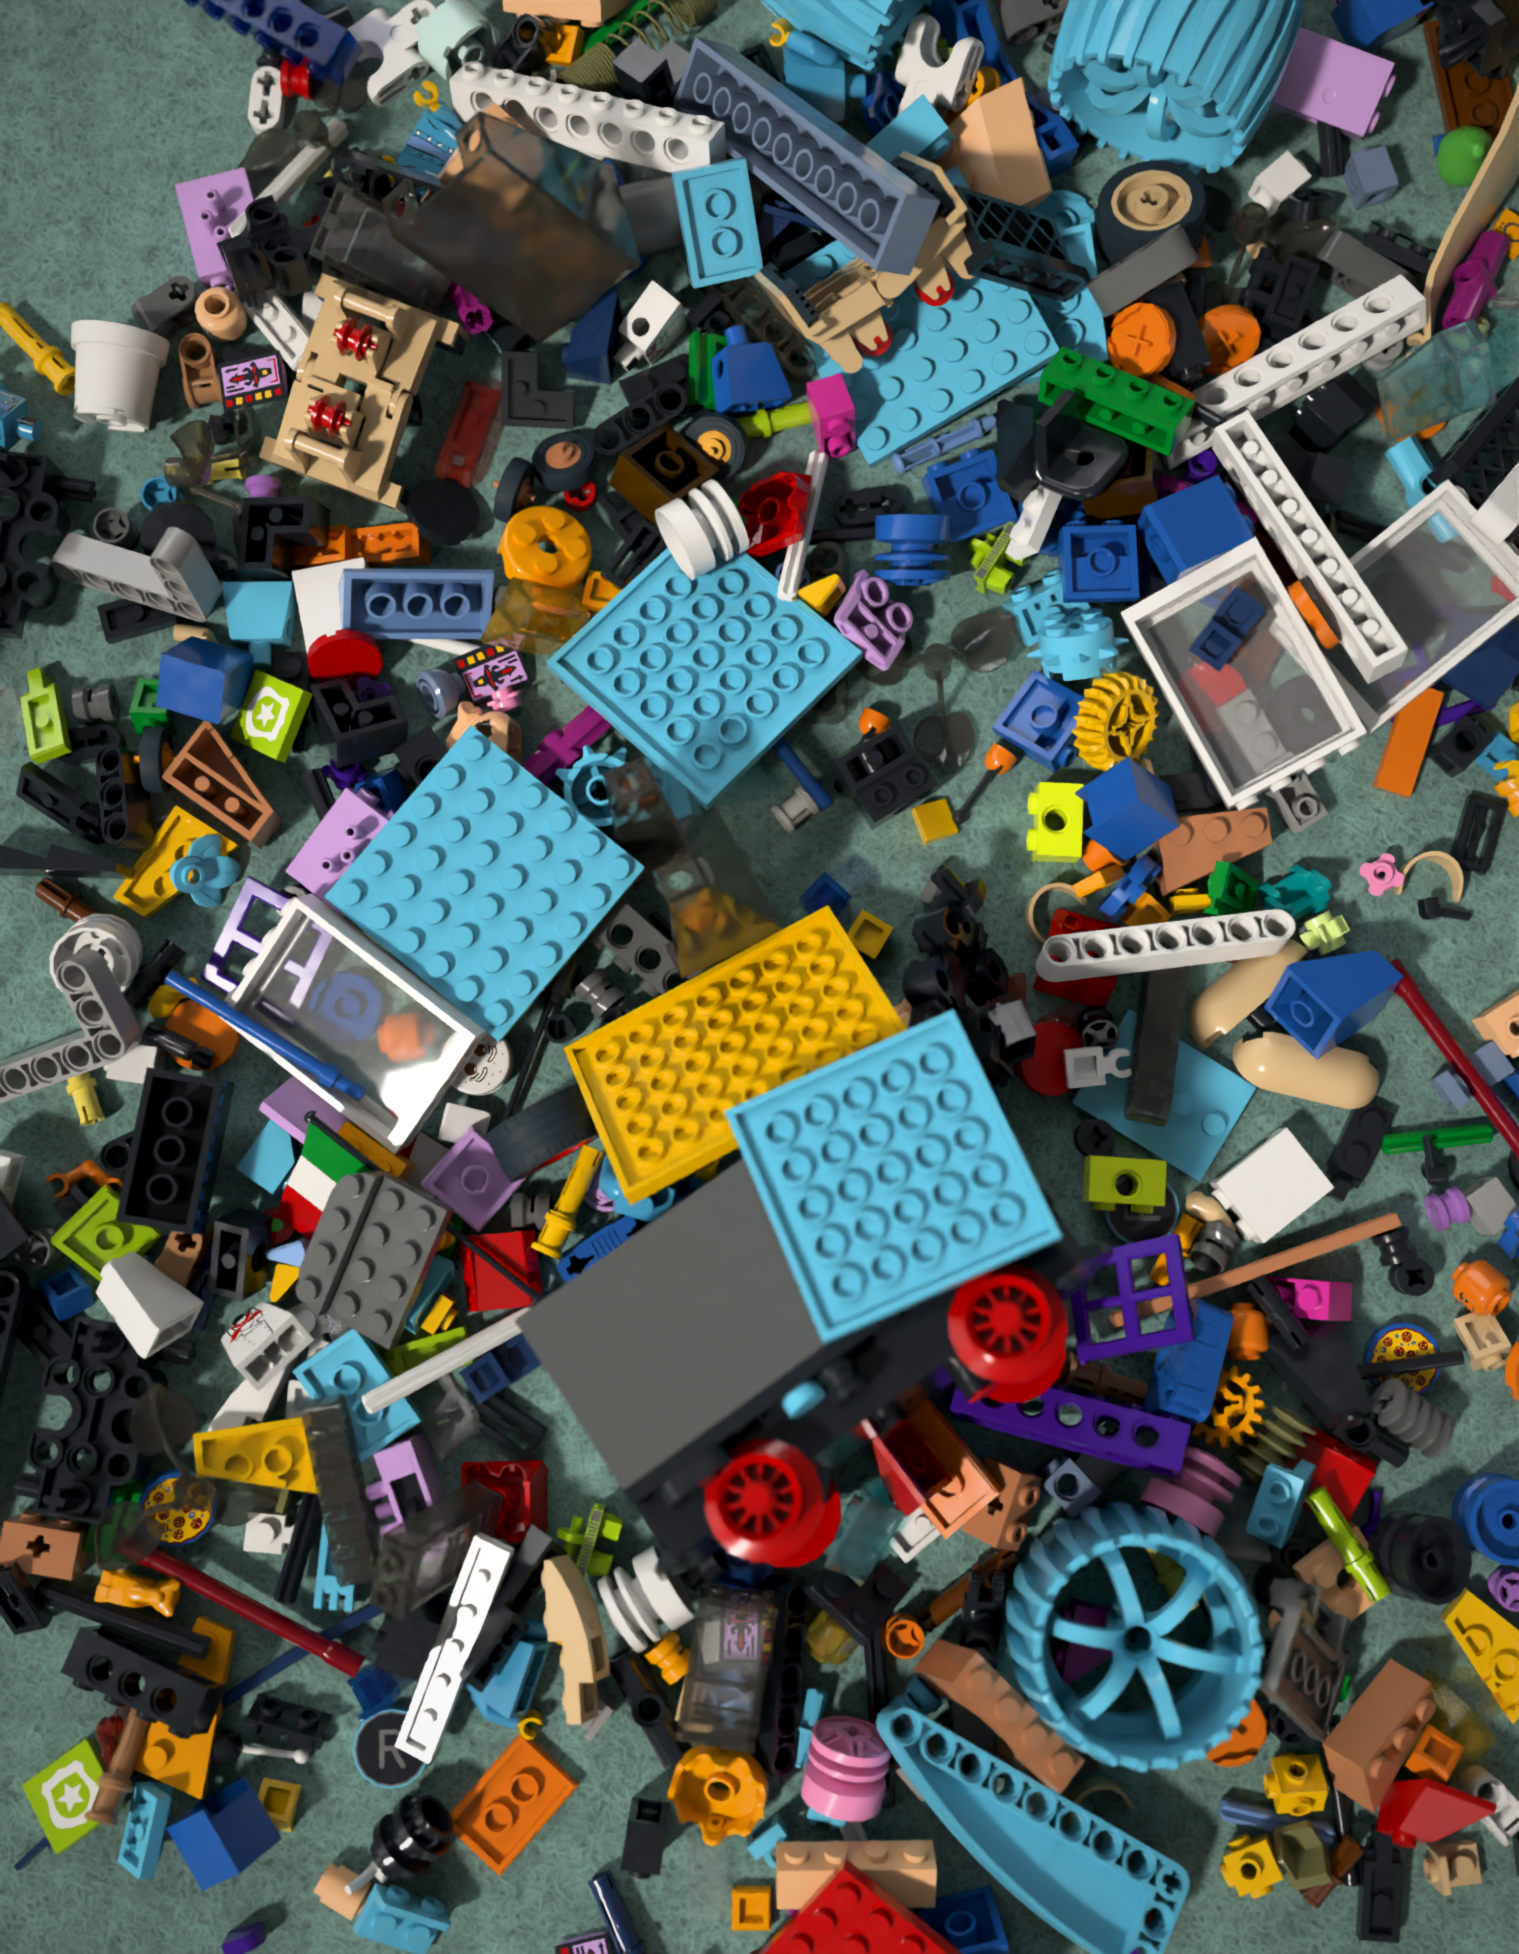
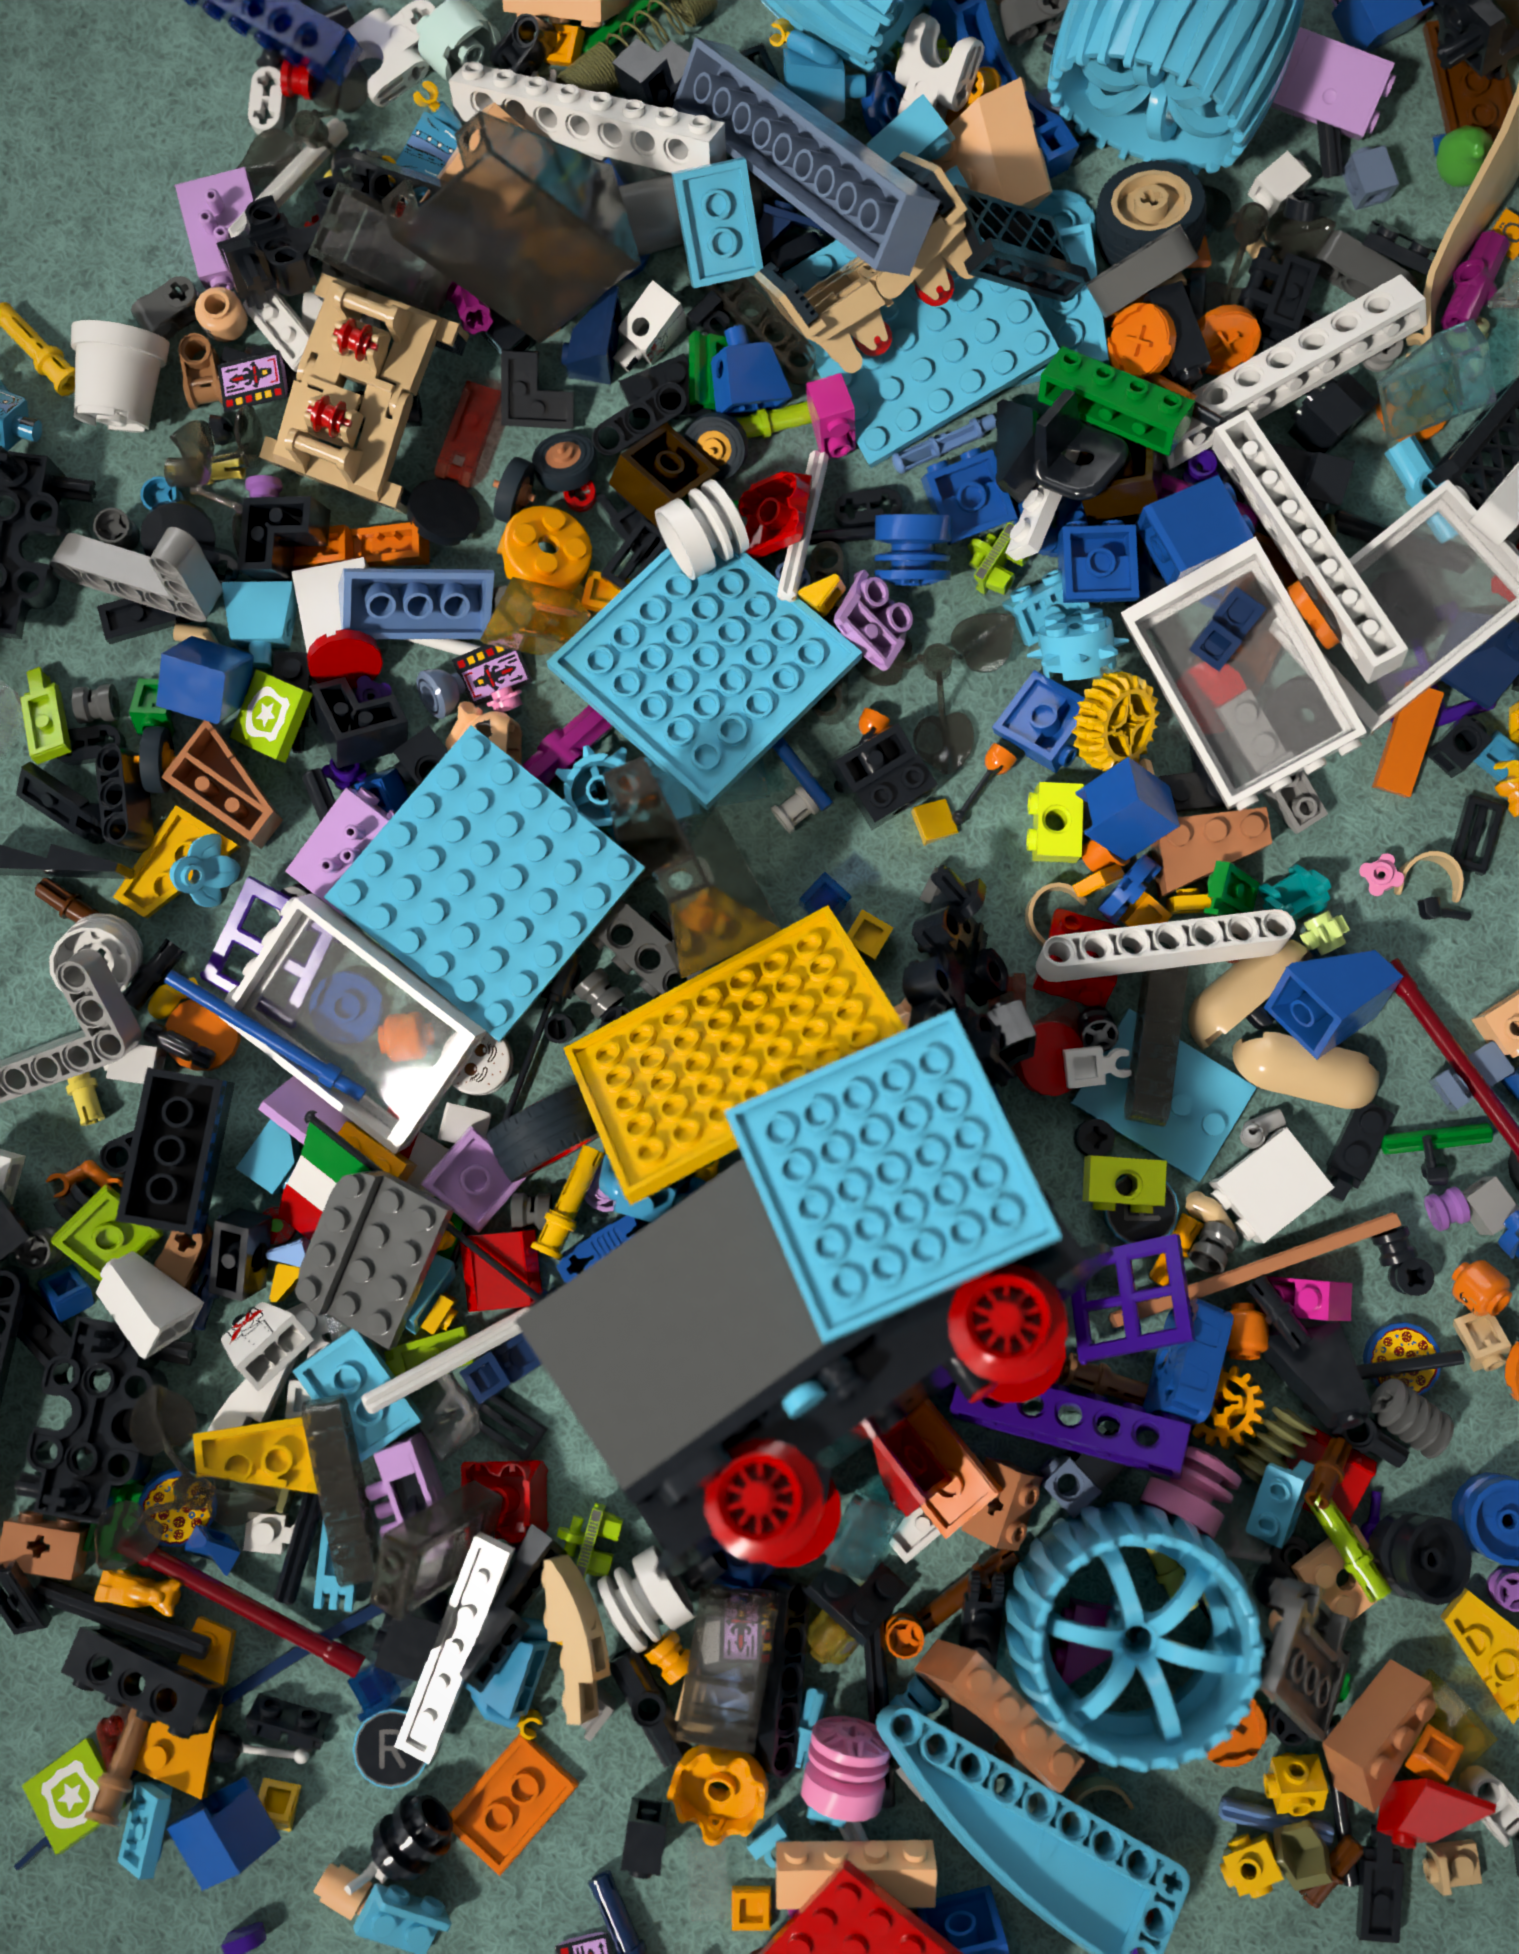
none -> blue slope [184,1524,240,1576]
none -> light grey arm [1240,1109,1286,1149]
none -> reddish brown axle [1304,1436,1352,1509]

